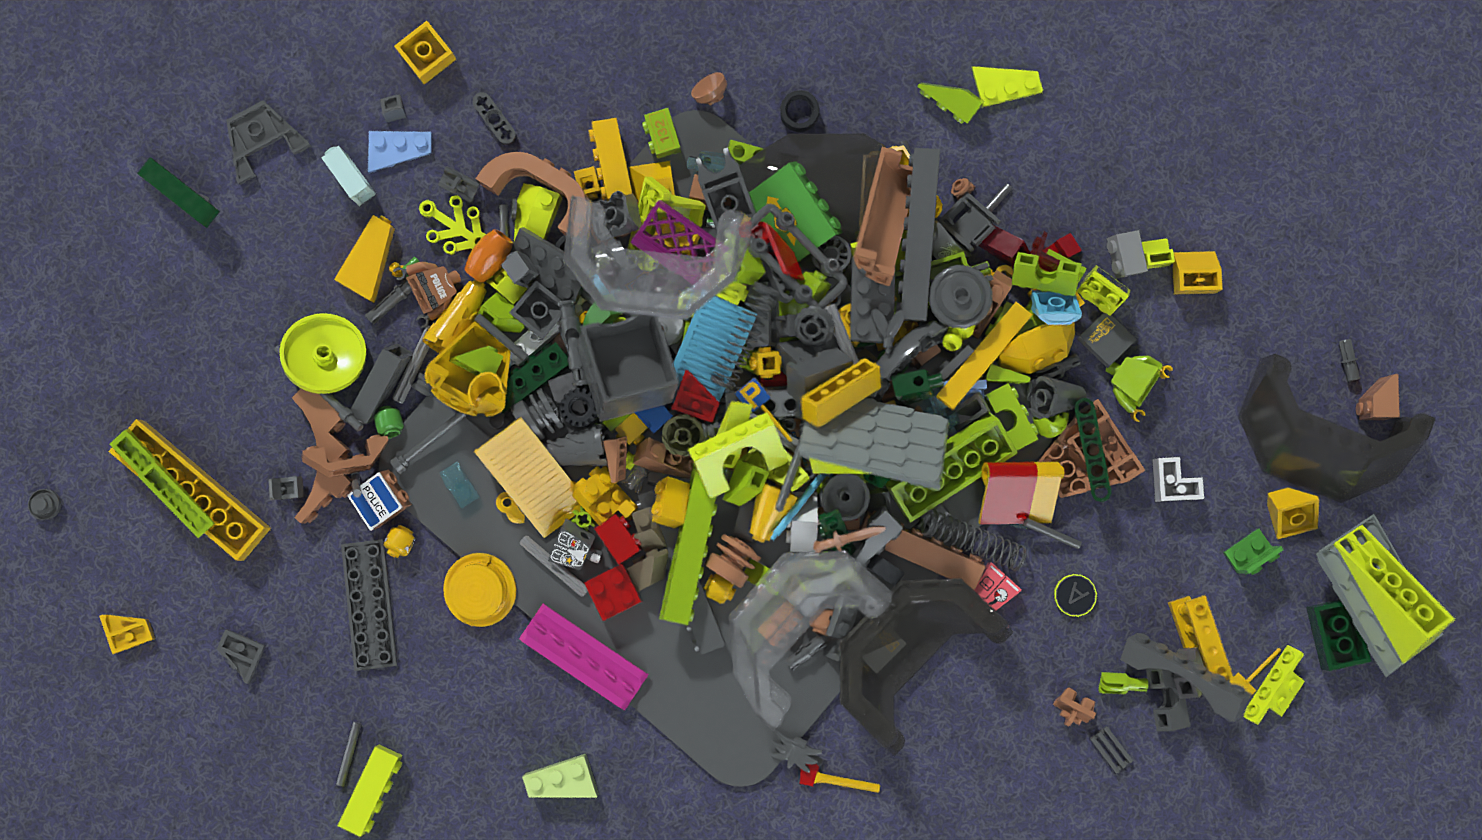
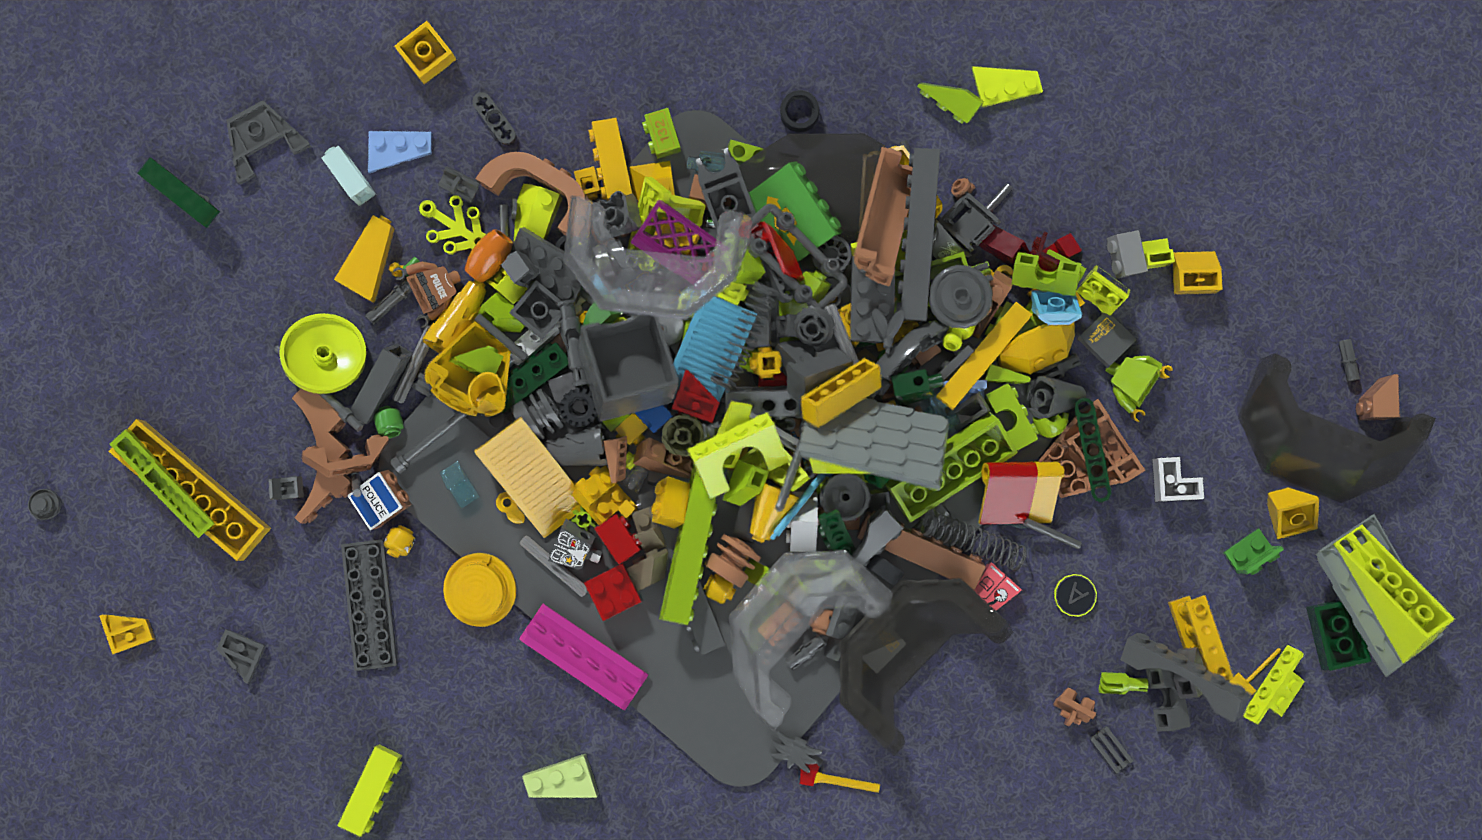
flat silver bar [336,722,361,786] -> none
dark grey slope [380,94,406,123] -> none
nougat piece [691,73,727,105] -> none
piece [735,377,792,442] -> none
nougat sword [813,527,886,553] -> none

